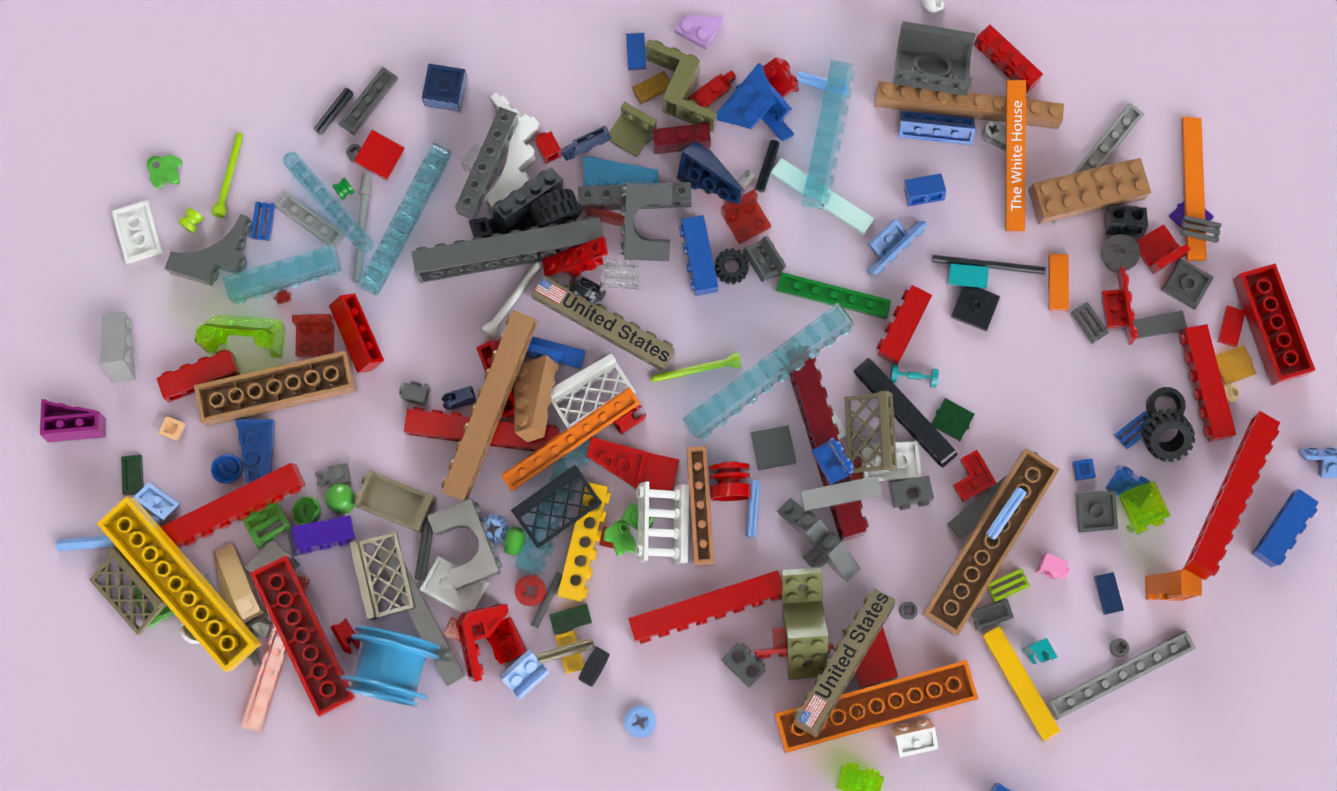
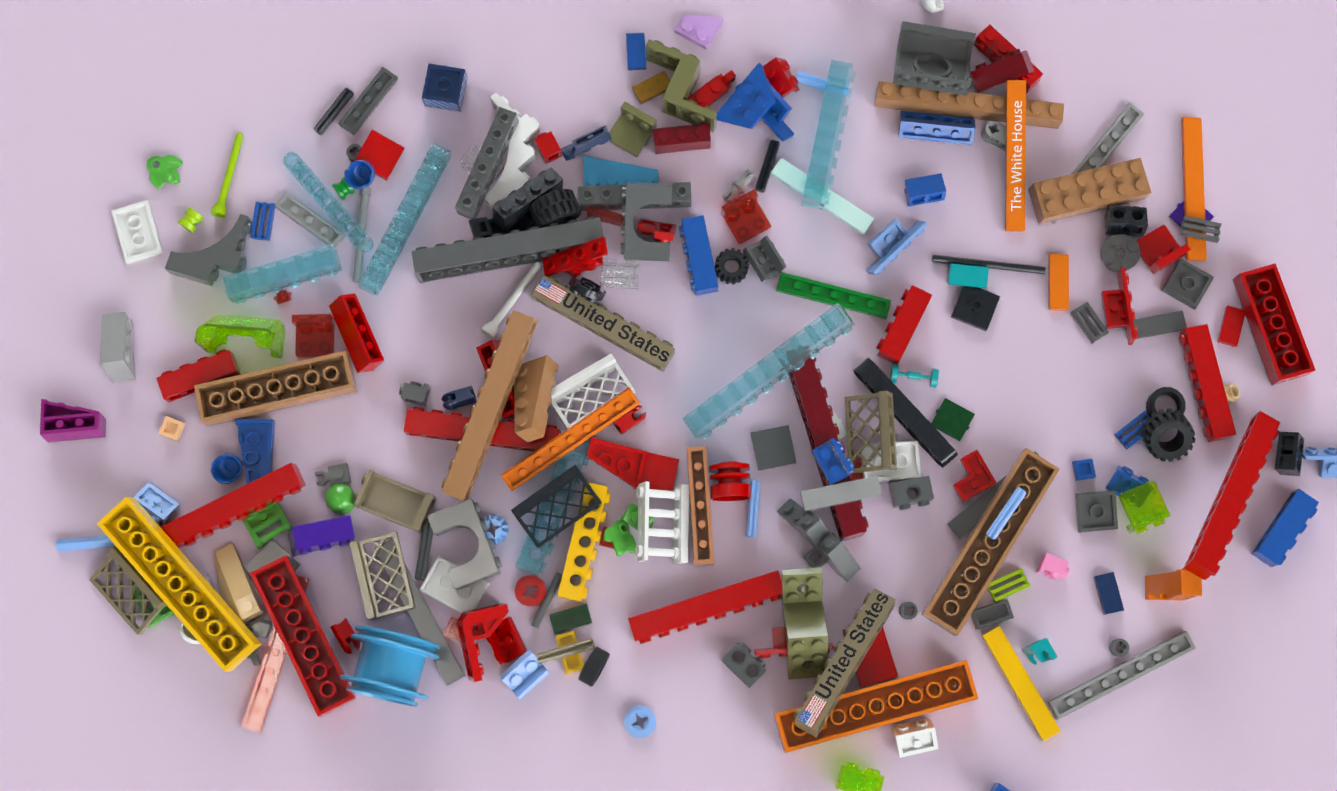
dark green tile [121,455,144,496] -> none
bright green hair [291,496,321,525] -> none
bright green brick [503,526,527,556] -> none
blue bracket [526,337,586,369] -> none
lime piece [650,352,741,382] -> none
dark blue wedge [677,141,744,204] -> none
clear yellow piece [1216,345,1257,385] -> none
none -> blue hair [344,160,375,189]
none -> red plate [637,219,677,243]
none -> dark red brick [970,49,1034,93]
none -> black brick [1275,432,1304,476]

